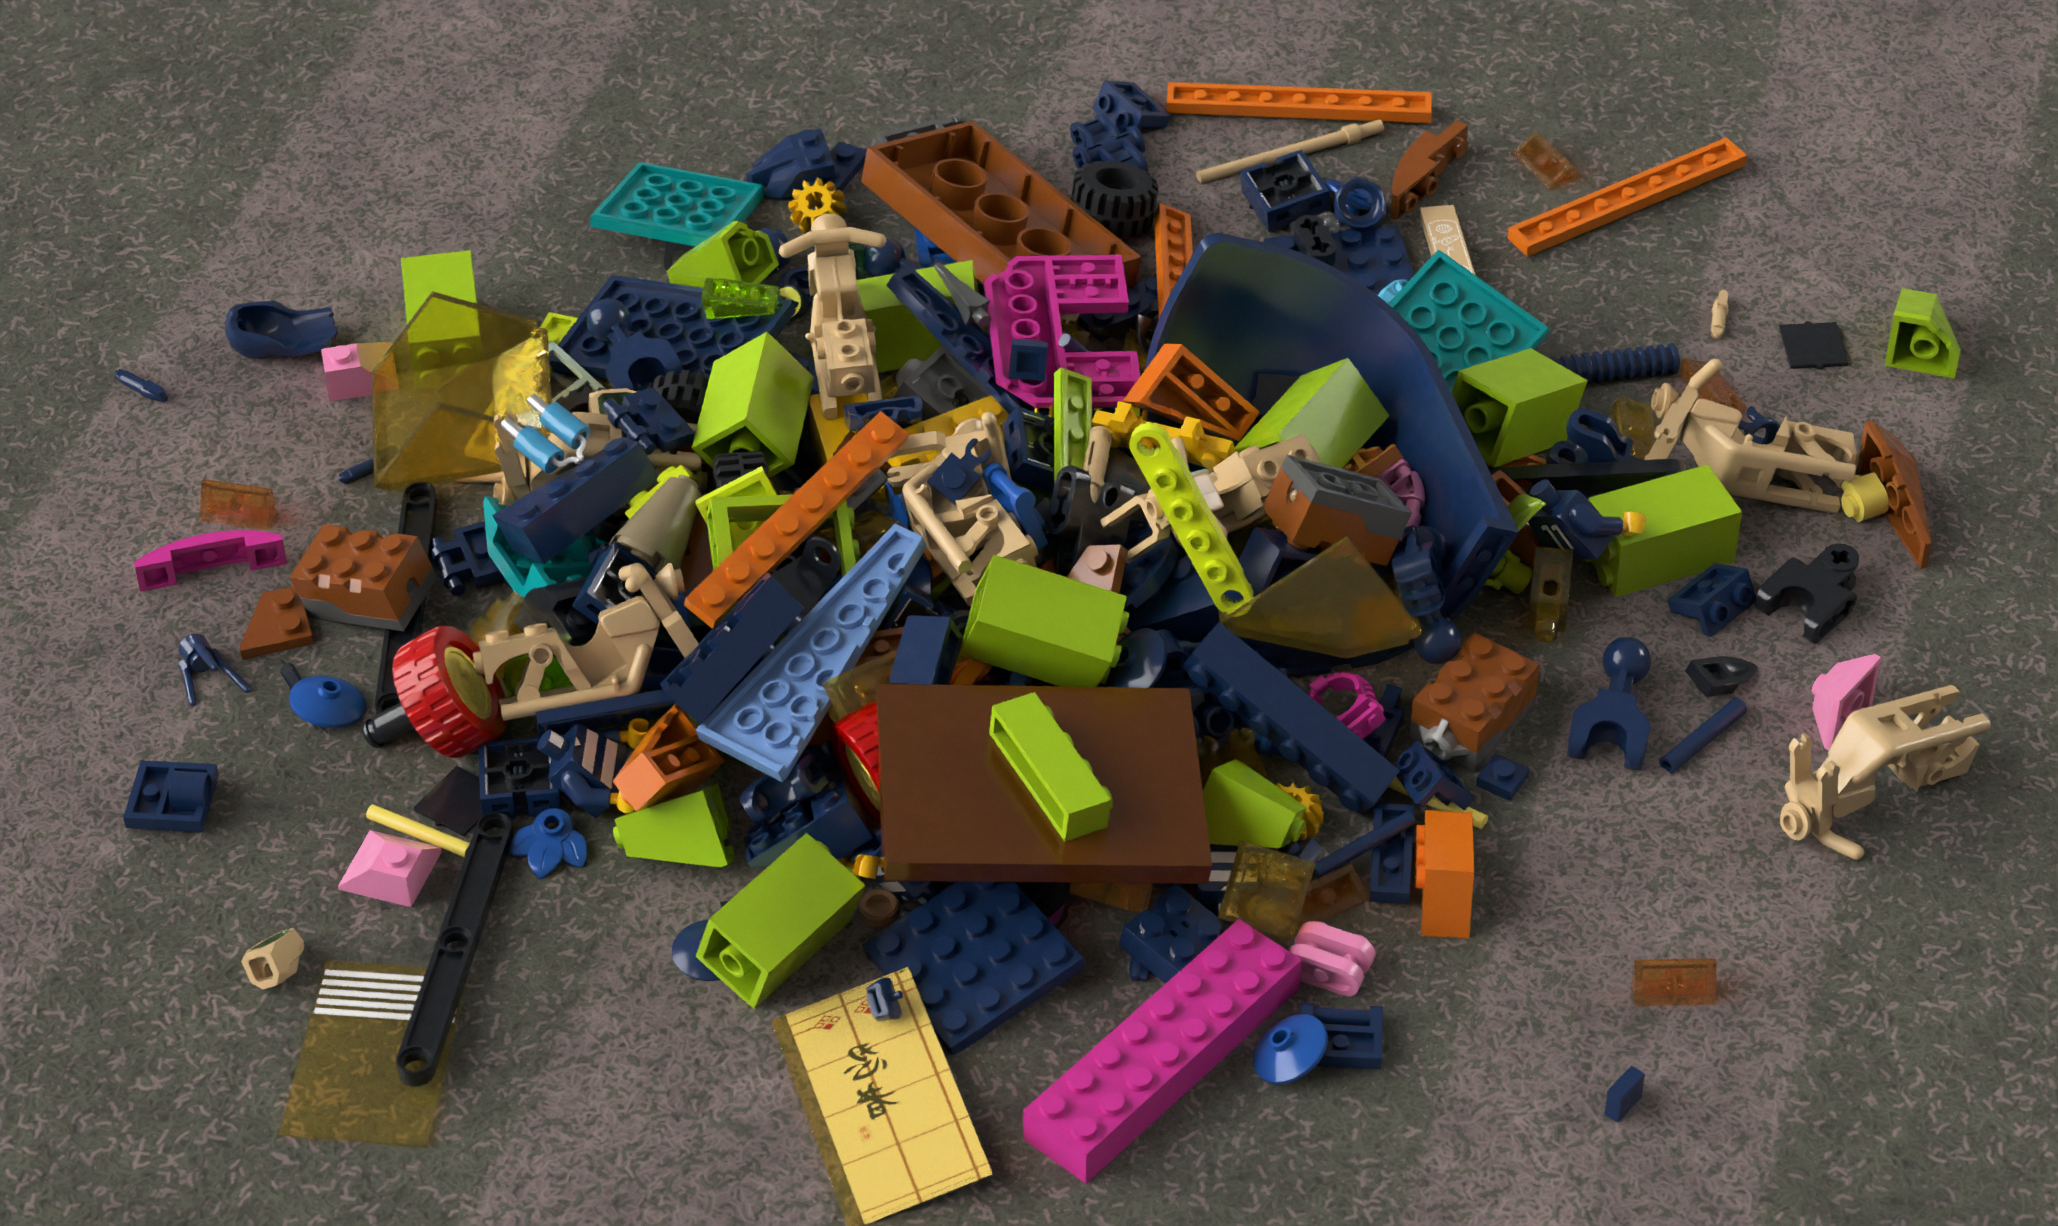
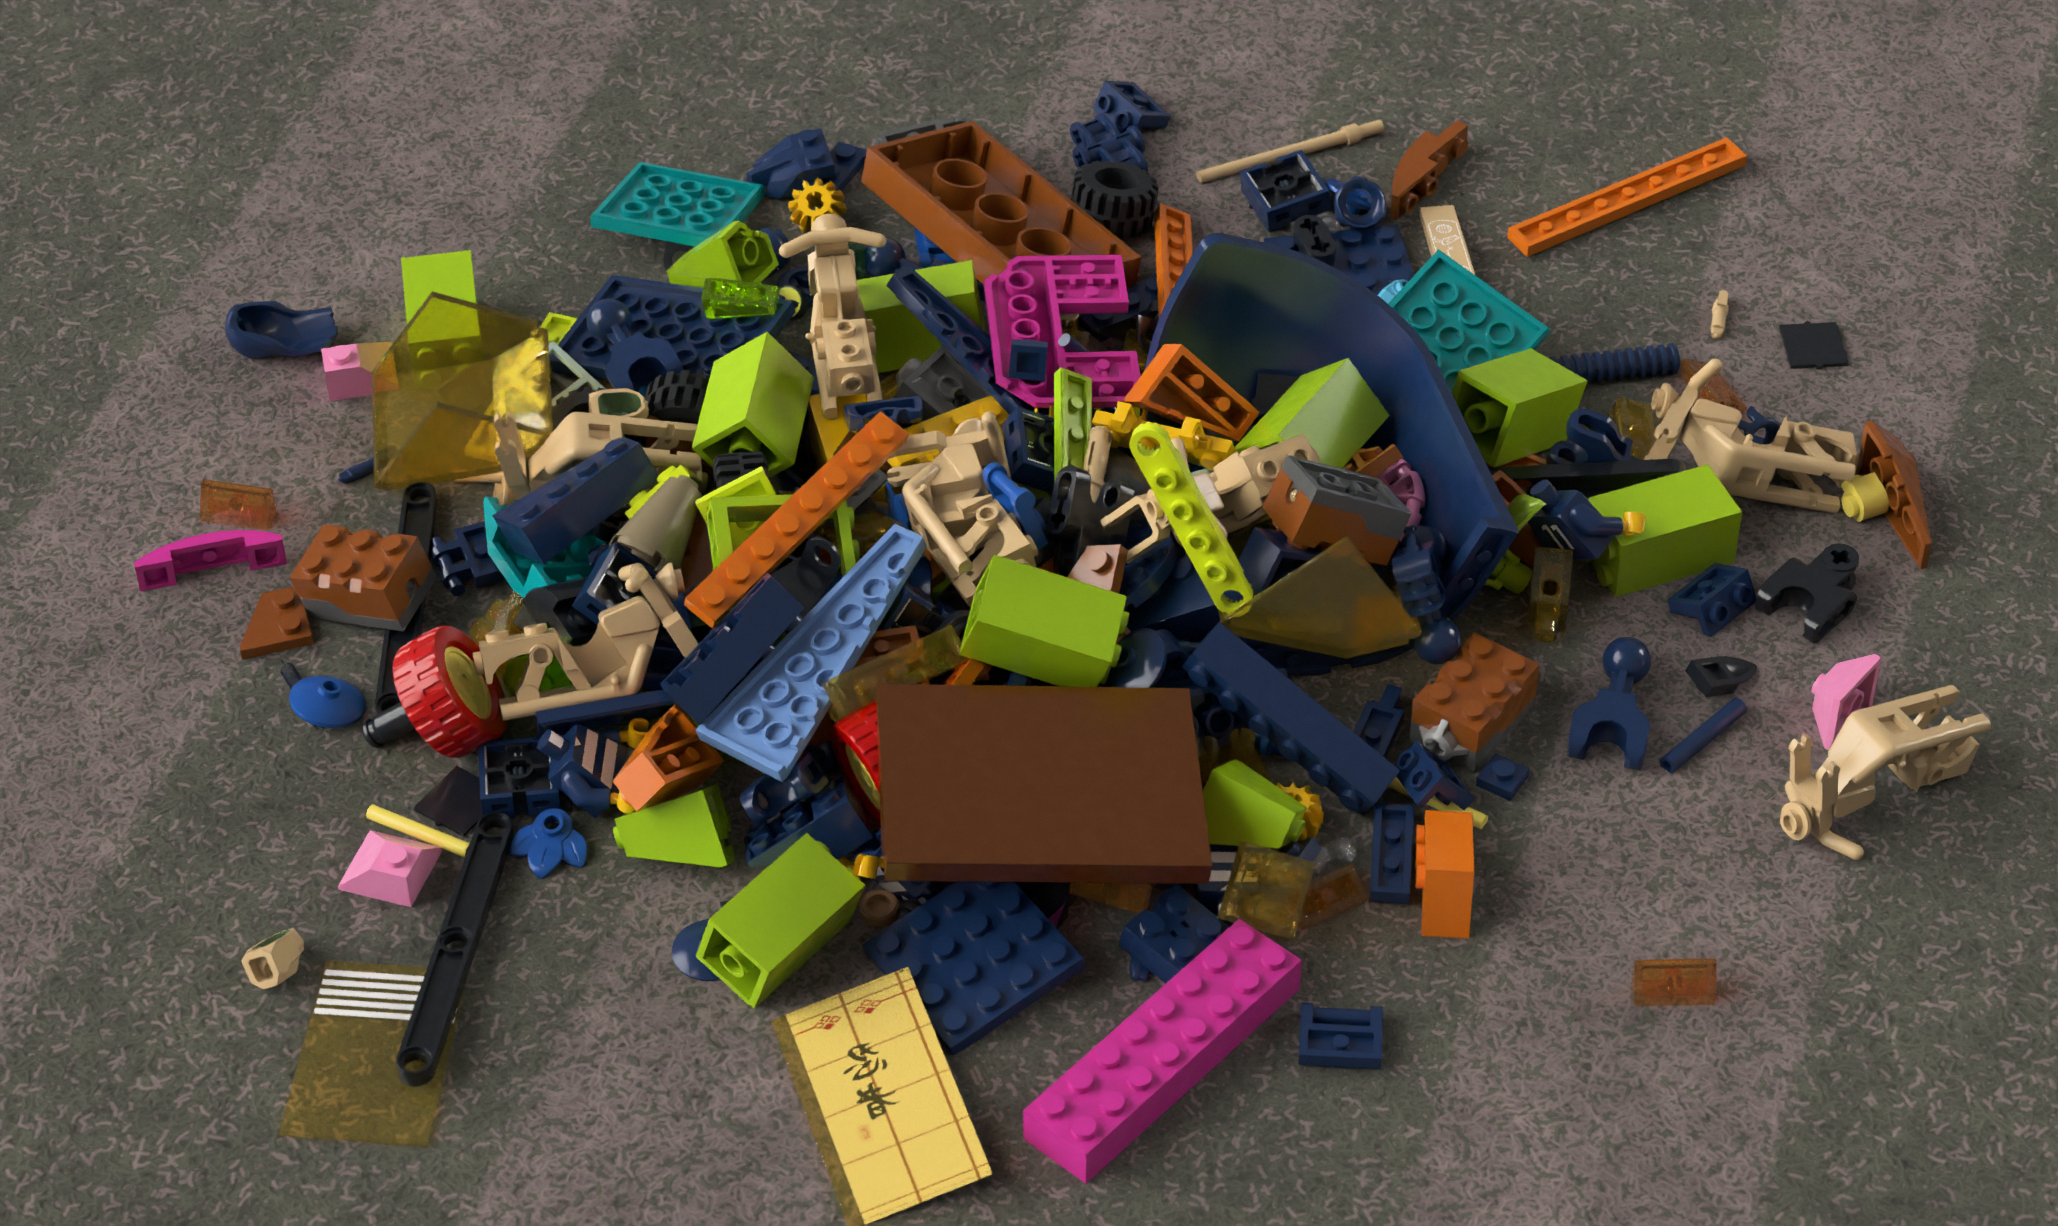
dark blue piece [114,369,168,402] -> none
dark blue plate [123,760,219,832] -> none
dark blue plant [178,633,251,706] -> none
dark azure piece [500,394,591,473] -> none
dark blue plate [602,387,695,455] -> none
dark blue piece [866,977,903,1022] -> none
dark blue panel [889,615,963,685] -> none
dark blue plate [927,438,991,507] -> none
dark grey piece [934,262,991,327] -> none
lime brick [989,692,1113,842] -> none
orange plate [1166,82,1432,123] -> none
blue dish [1253,1014,1328,1085] -> none
bright pink brick [1289,921,1376,997] -> none
dark pink piece [1307,672,1386,740] -> none
dark blue bar [1310,811,1416,879] -> none
clear orange slope [1511,131,1582,191] -> none
dark blue tile [1604,1065,1645,1123] -> none
lime slope [1885,288,1961,379] -> none

